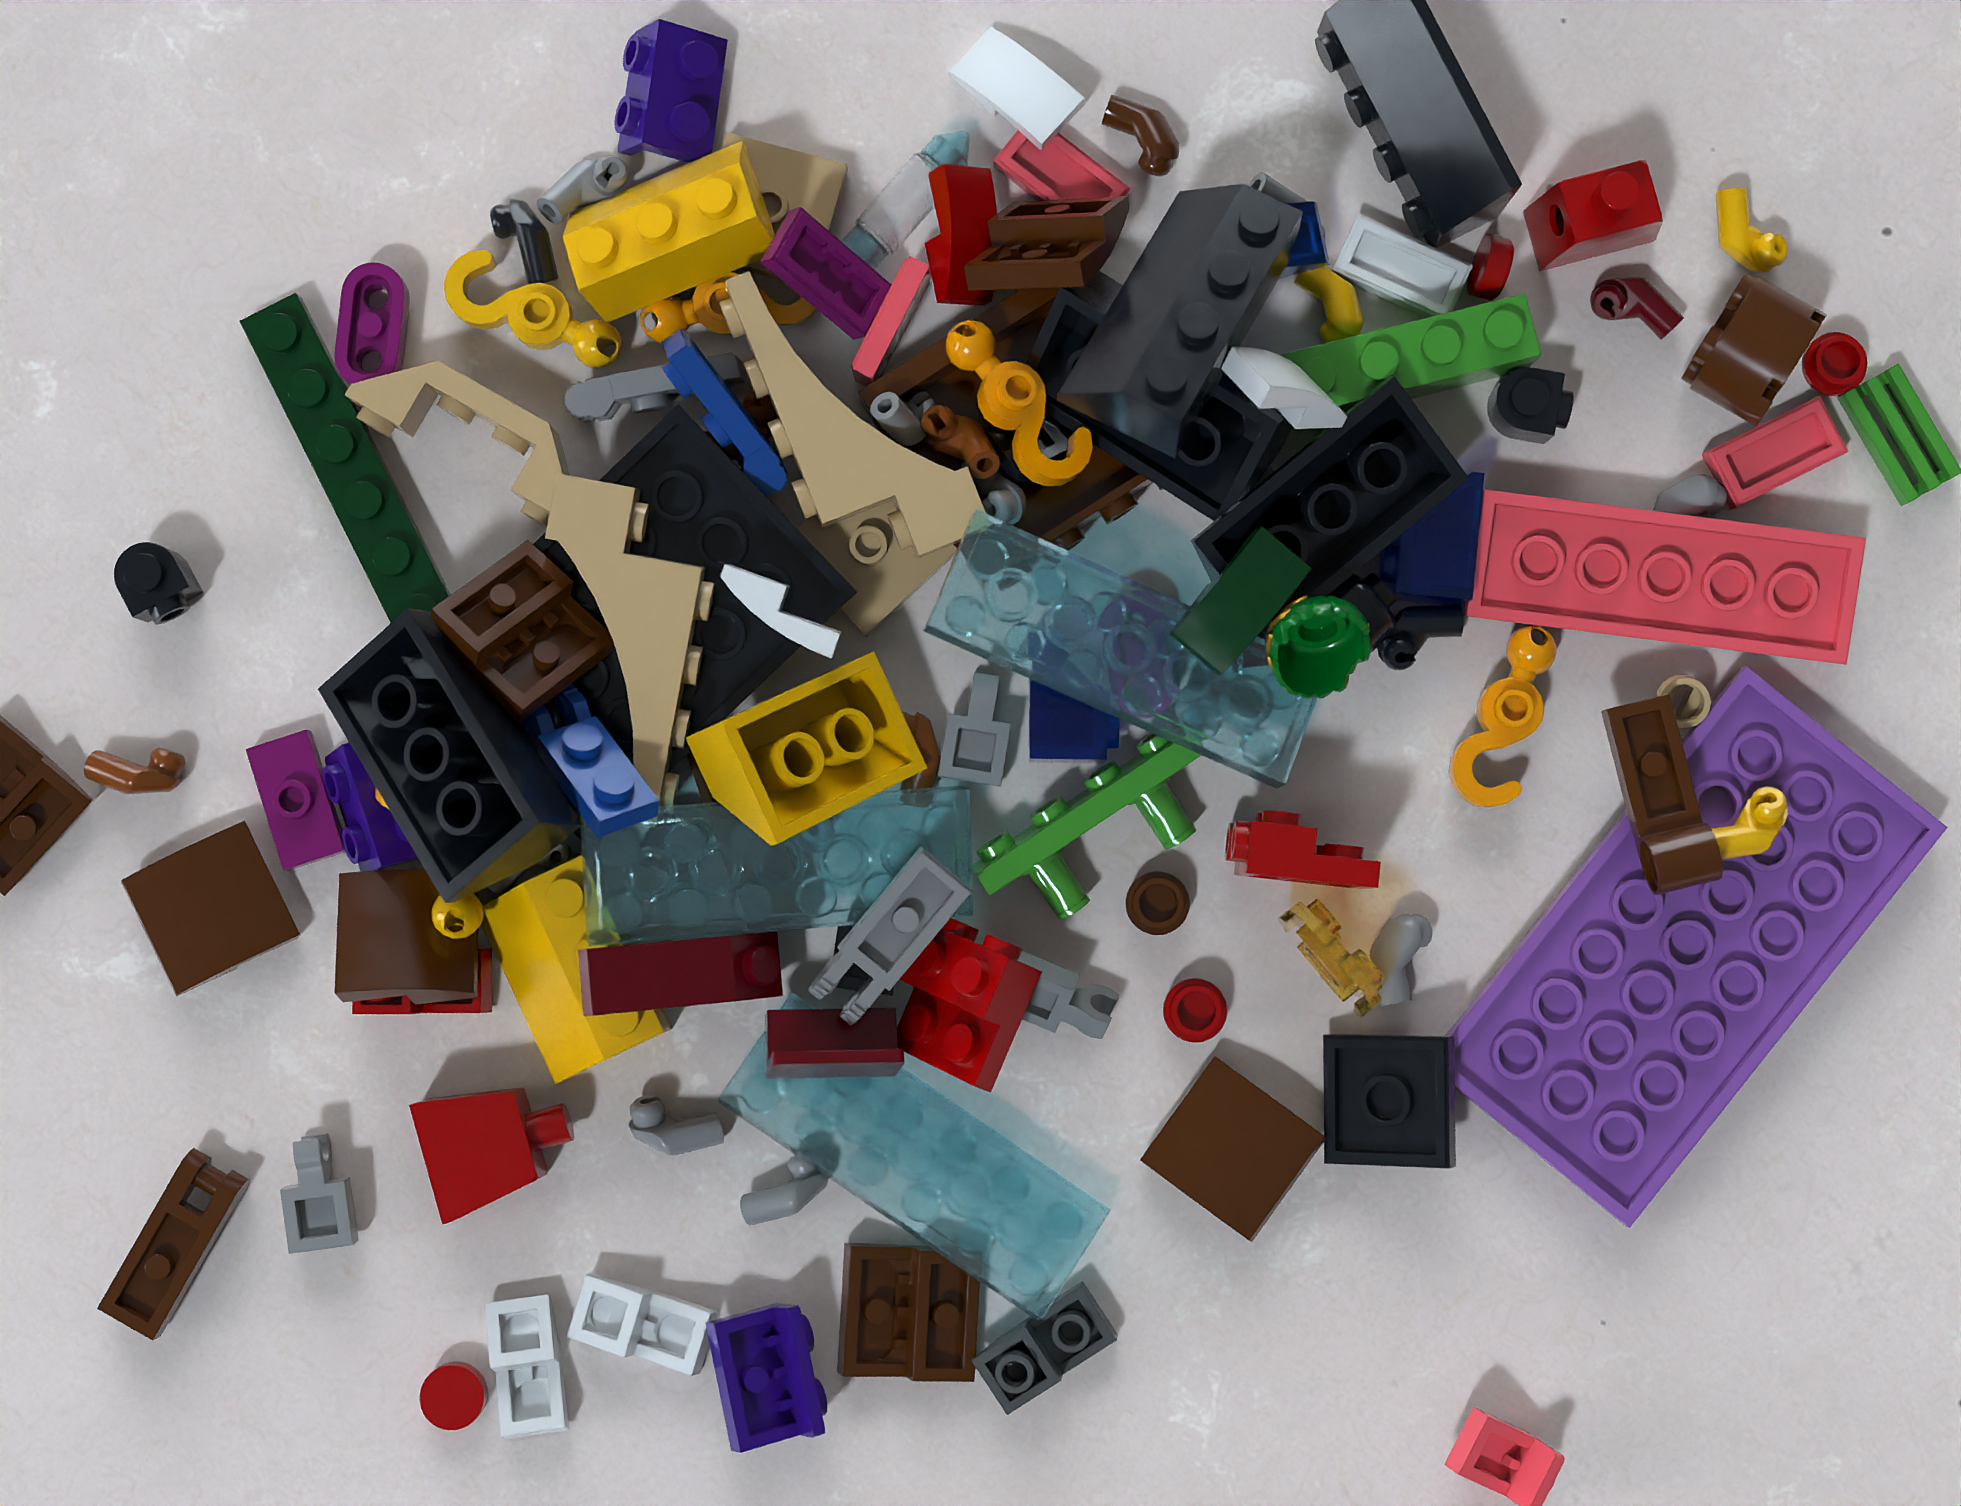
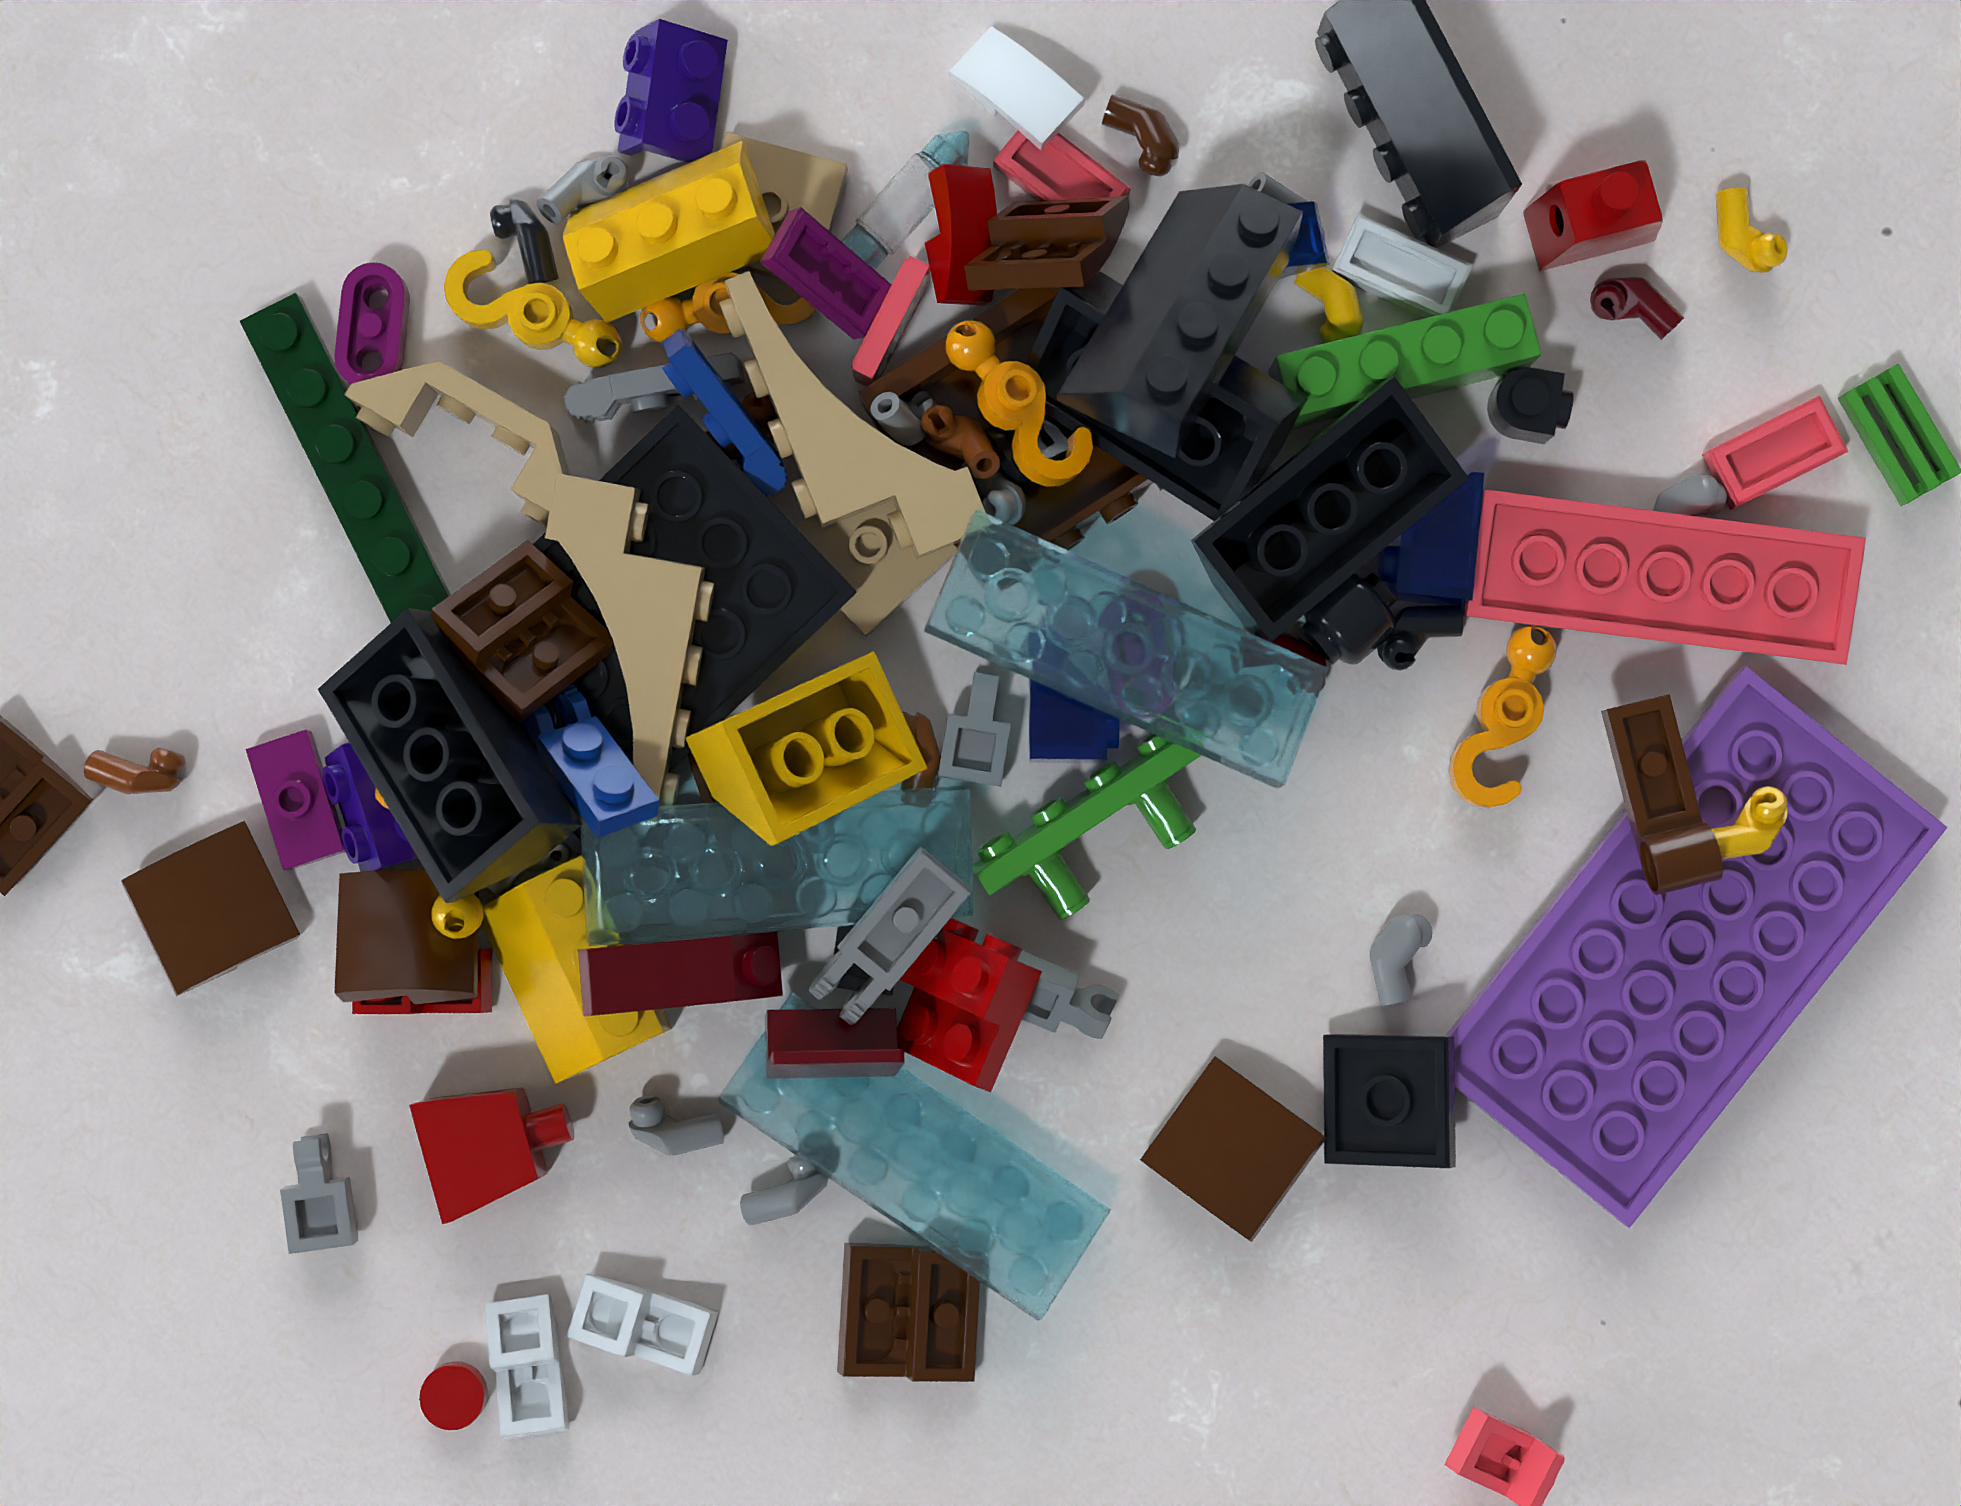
reddish brown plate [97,1148,250,1341] -> none
black plate [114,542,204,625] -> none
dark purple bracket [705,1303,827,1453] -> none
white slope [720,564,842,658] -> none
dark grey slope [971,1281,1118,1415] -> none
reddish brown plate [1125,871,1190,935] -> none
red plate [1163,978,1227,1043] -> none
dark green slope [1170,526,1312,676] -> none
white slope [1221,346,1347,429] -> none
red plate [1225,810,1381,889] -> none
green hair [1265,595,1371,699] -> none
clear yellow plate [1278,899,1384,1018] -> none
red tile [1467,233,1514,301] -> none
tan hinge [1656,675,1711,728] -> none
reddish brown brick [1681,273,1827,427] -> none
red plate [1802,332,1867,396] -> none

